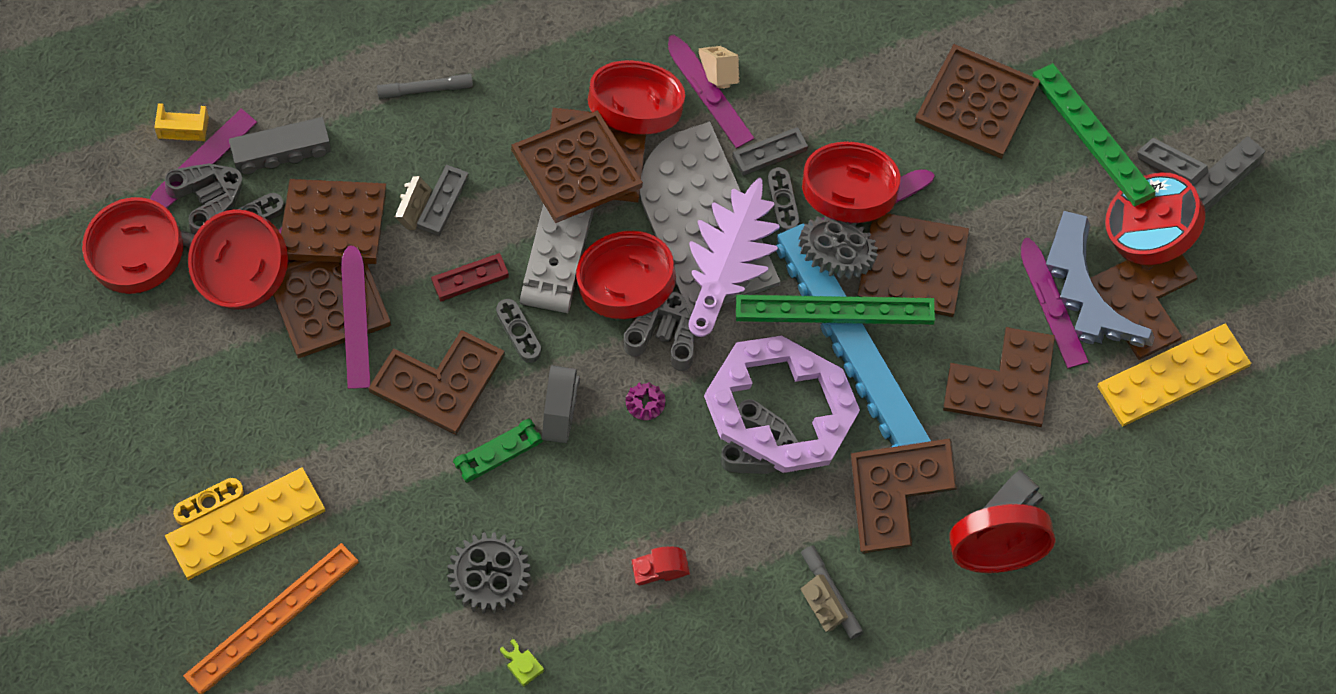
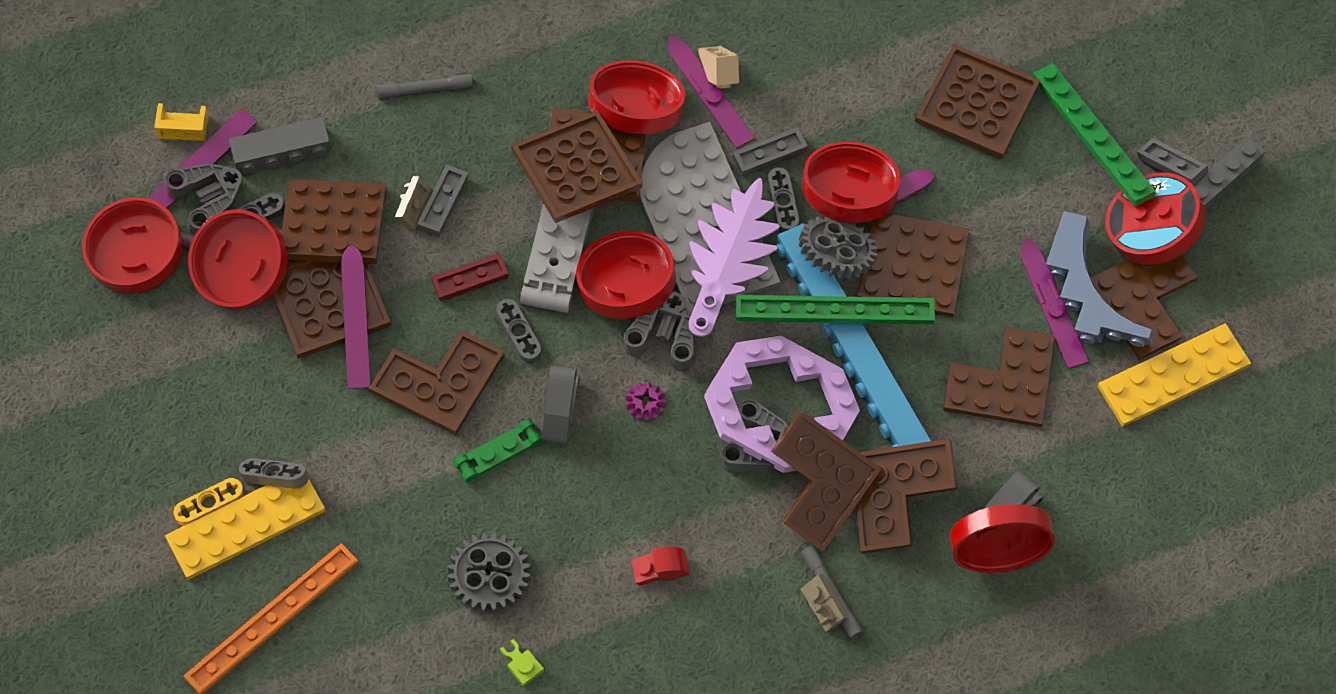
none -> dark grey beam [239,458,309,489]
none -> reddish brown plate [770,410,882,552]

